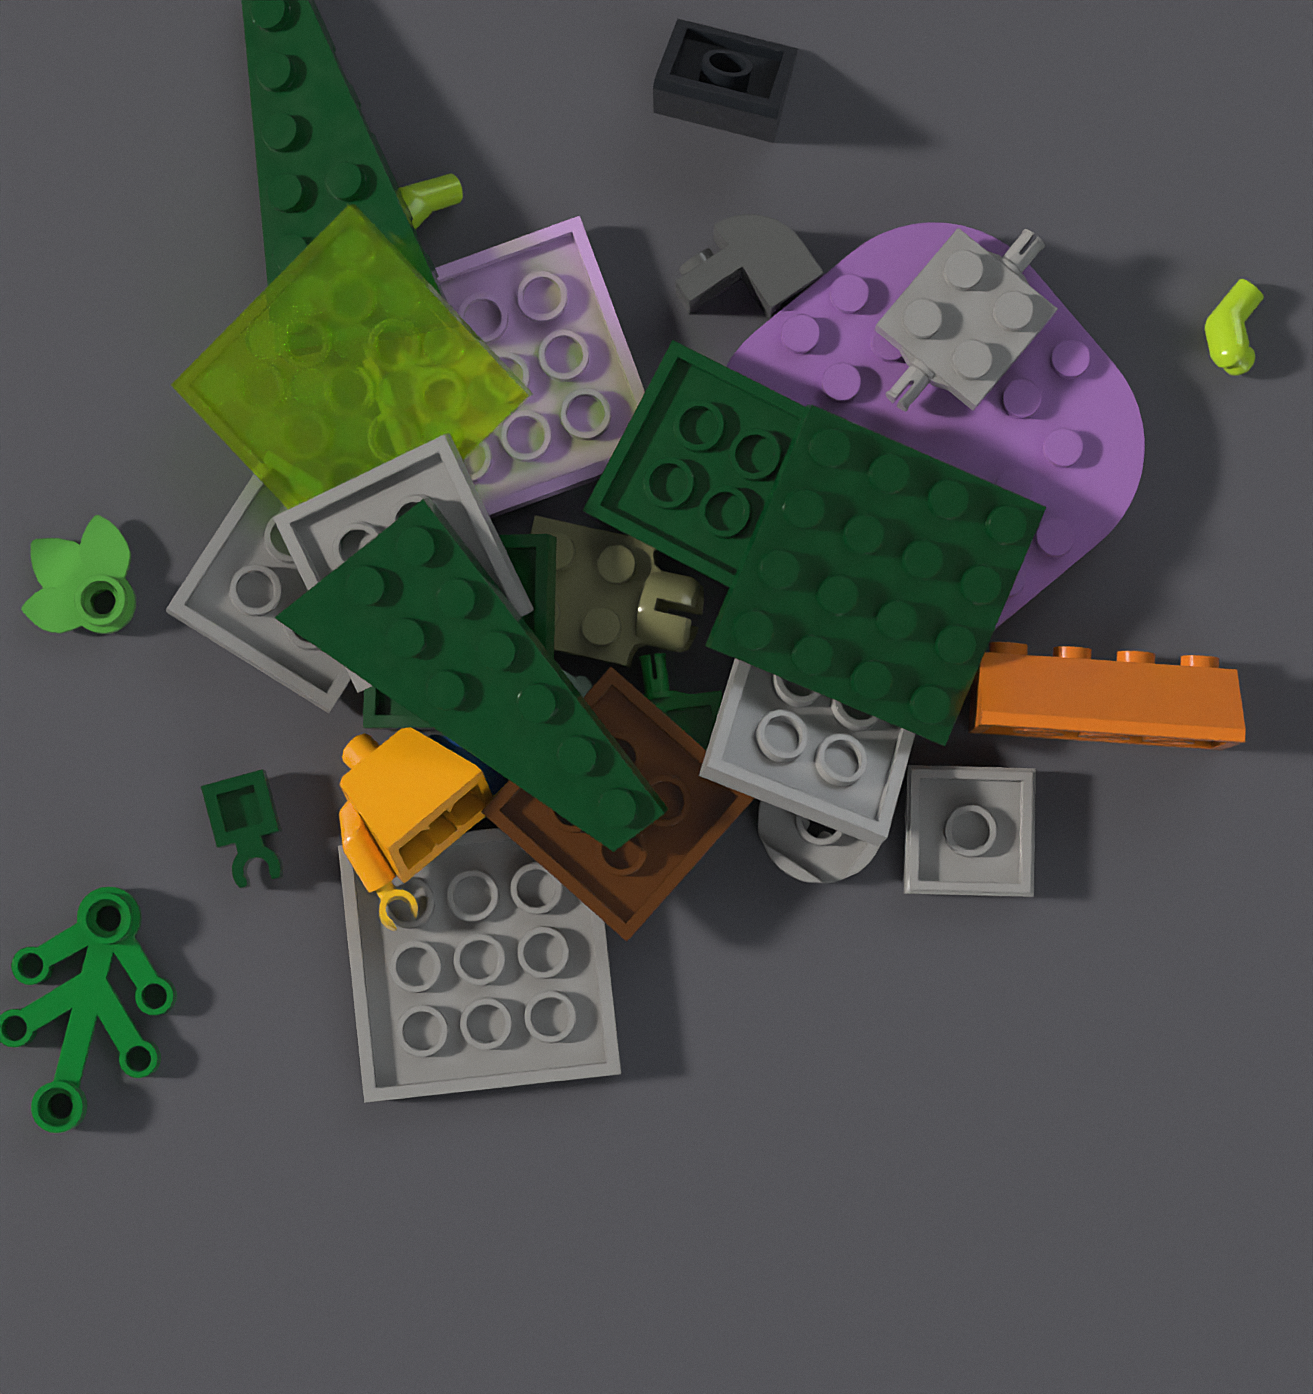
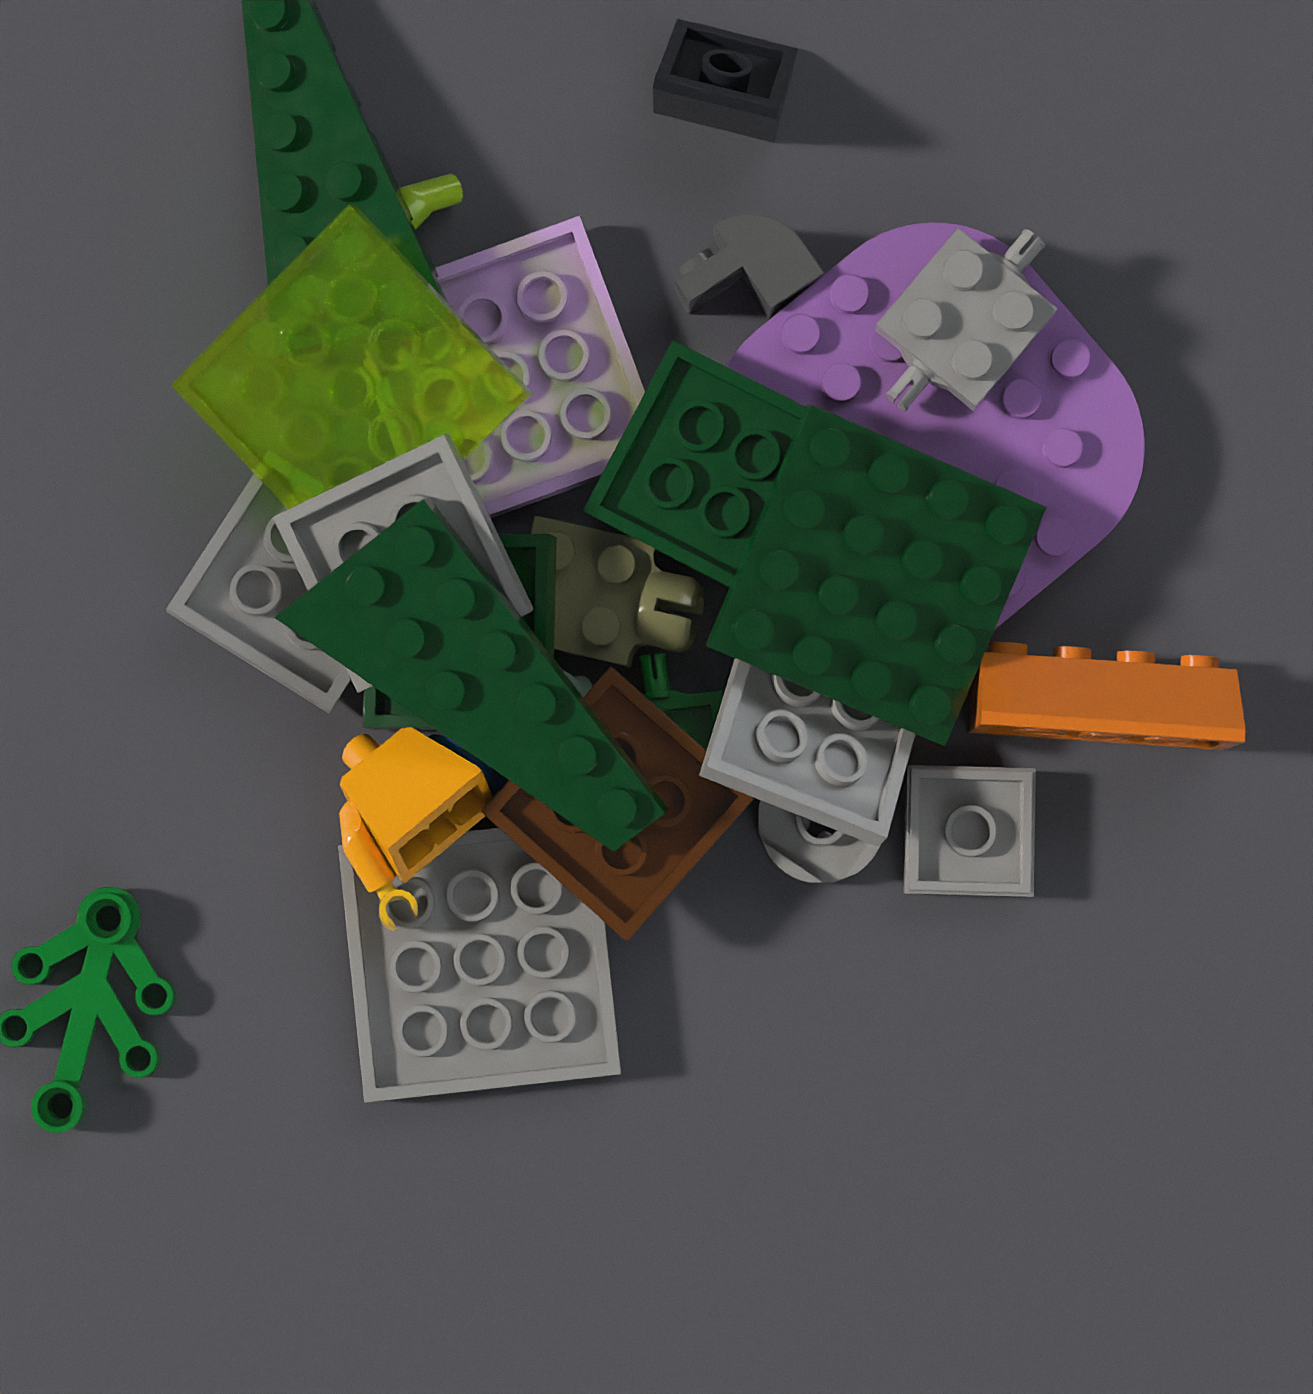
bright green plate [21,515,136,634] -> none
dark green plate [201,769,284,889] -> none
lime arm [1205,279,1264,376] -> none

